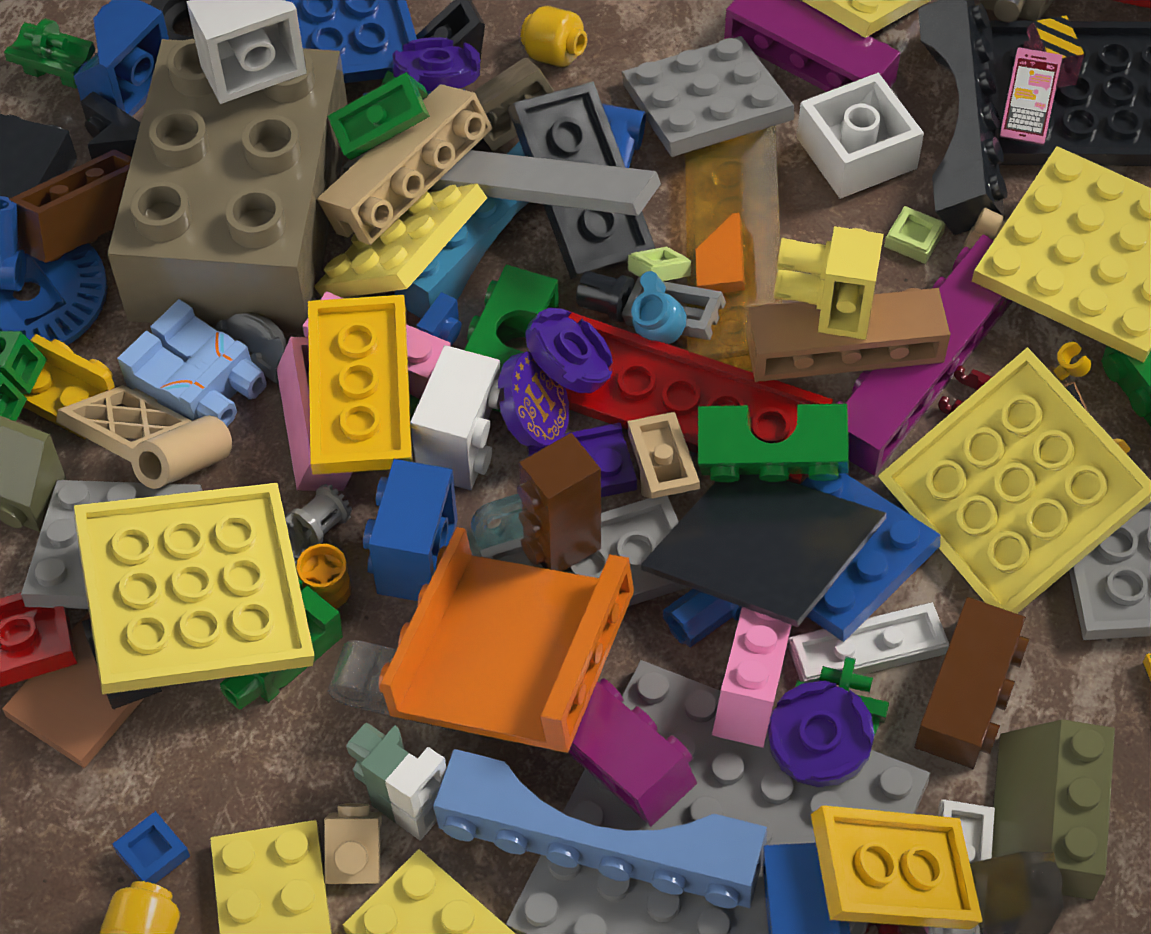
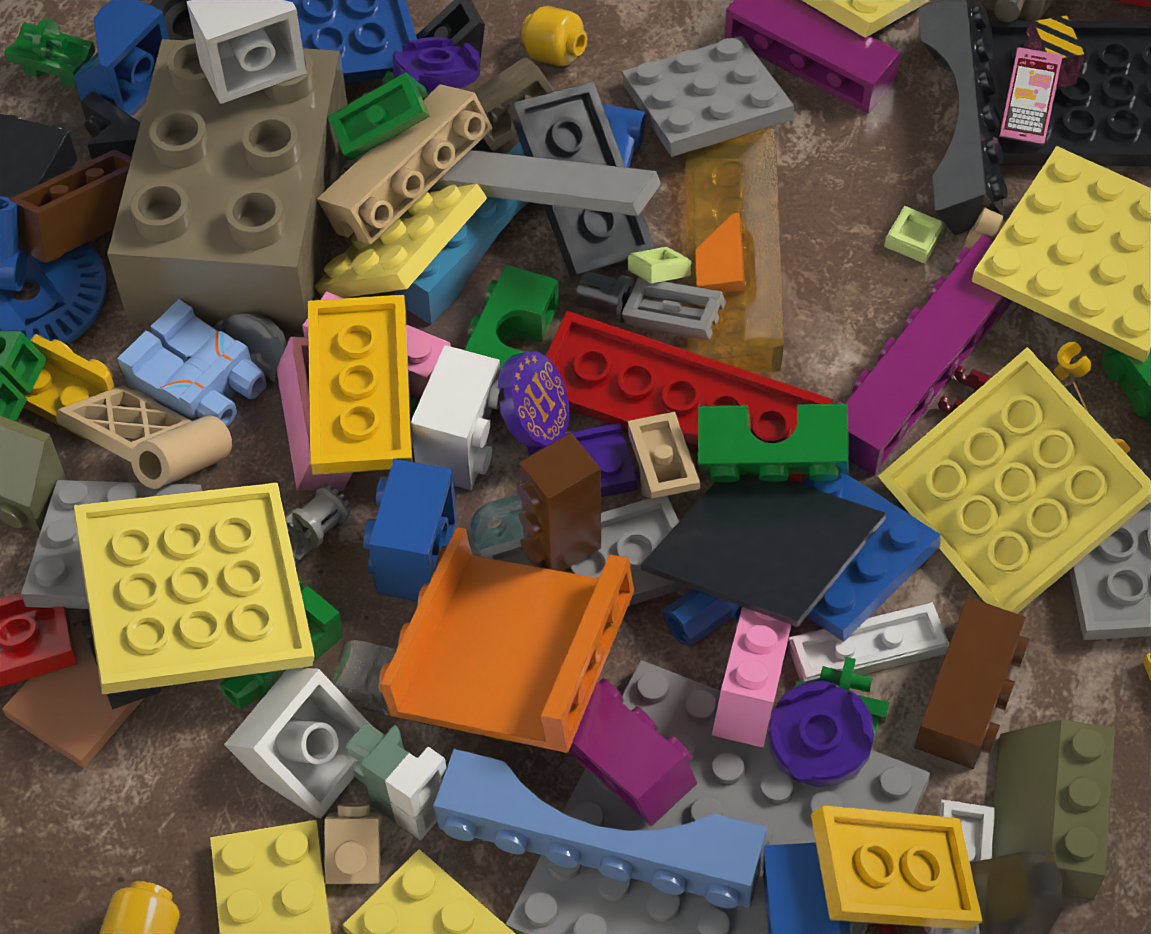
blue plate [112,811,190,884] -> none
light orange wheel [296,544,351,609] -> none
blue plate [416,292,462,345] -> none
dark purple tile [525,308,613,393] -> none
dark azure piece [631,271,687,344] -> none
medium nougat brick [746,288,950,382] -> none
light yellow brick [774,226,884,340] -> none
white slope [797,73,924,199] -> none
none -> white slope [224,668,372,818]

